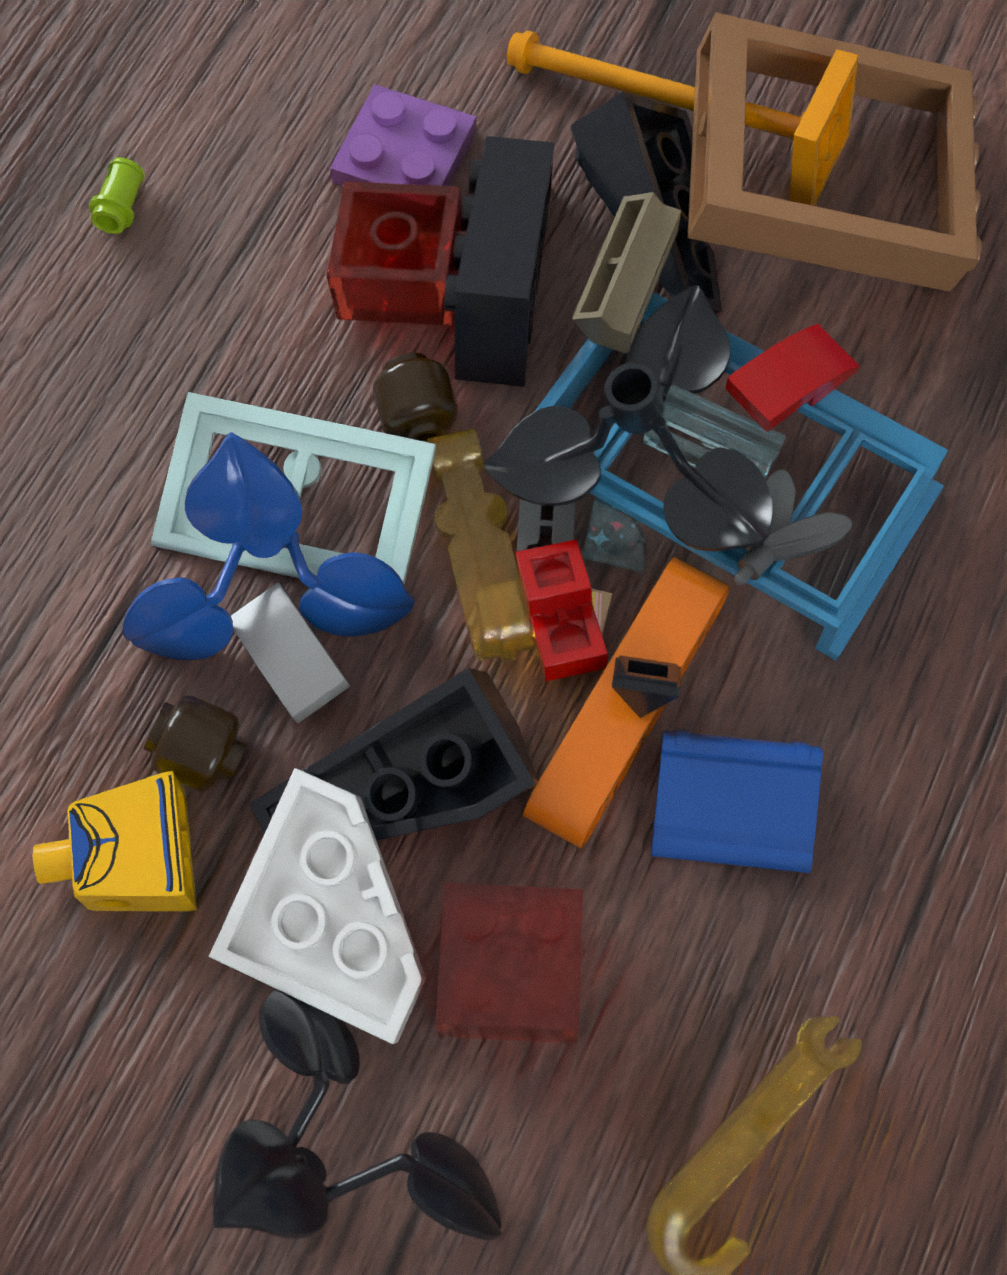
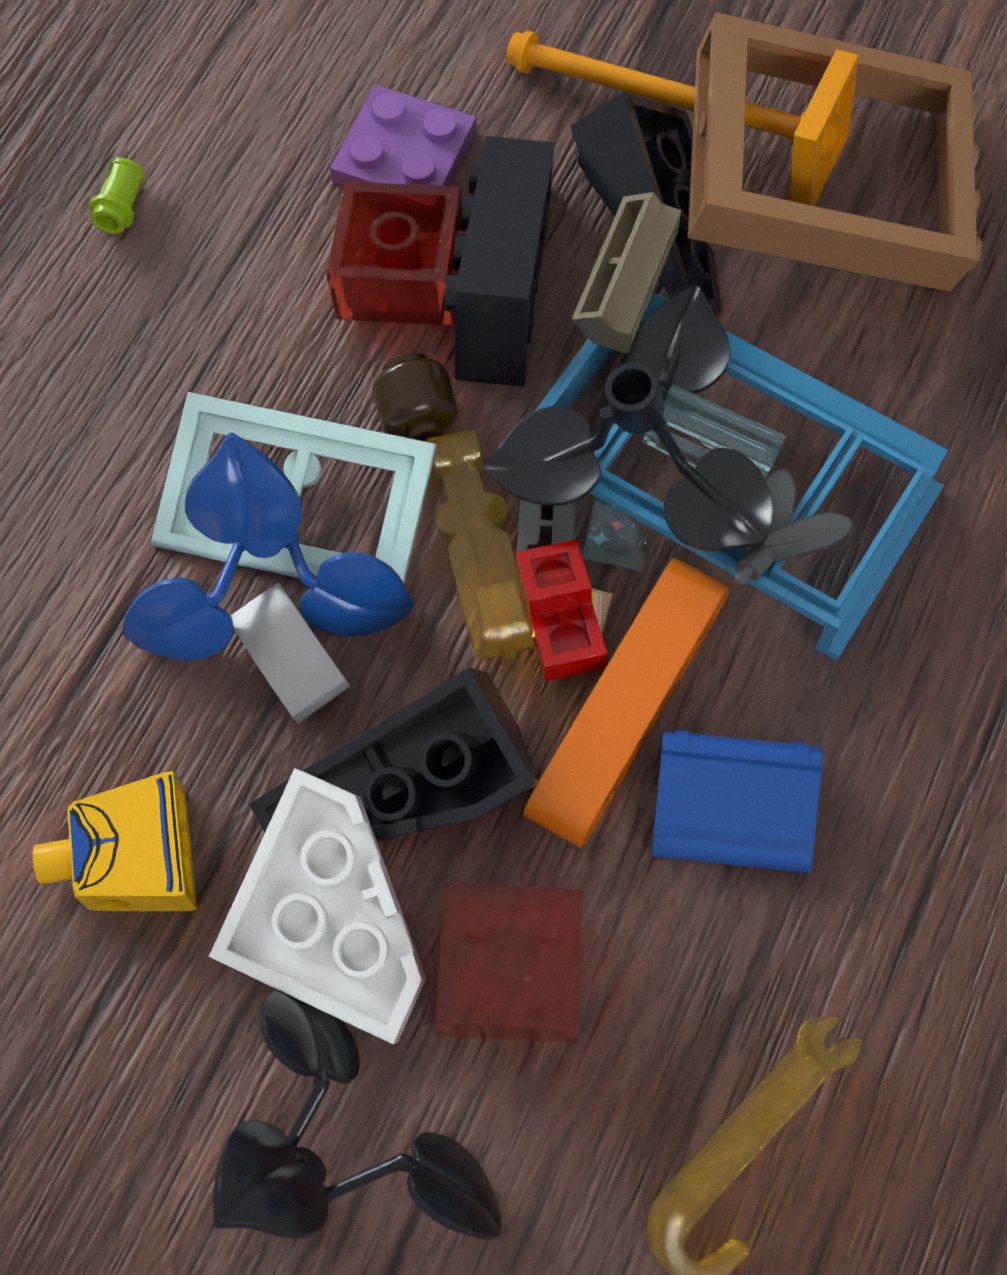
dark brown head [144,695,247,791] -> none
black slope [612,655,681,718] -> none
red slope [725,323,859,432] -> none

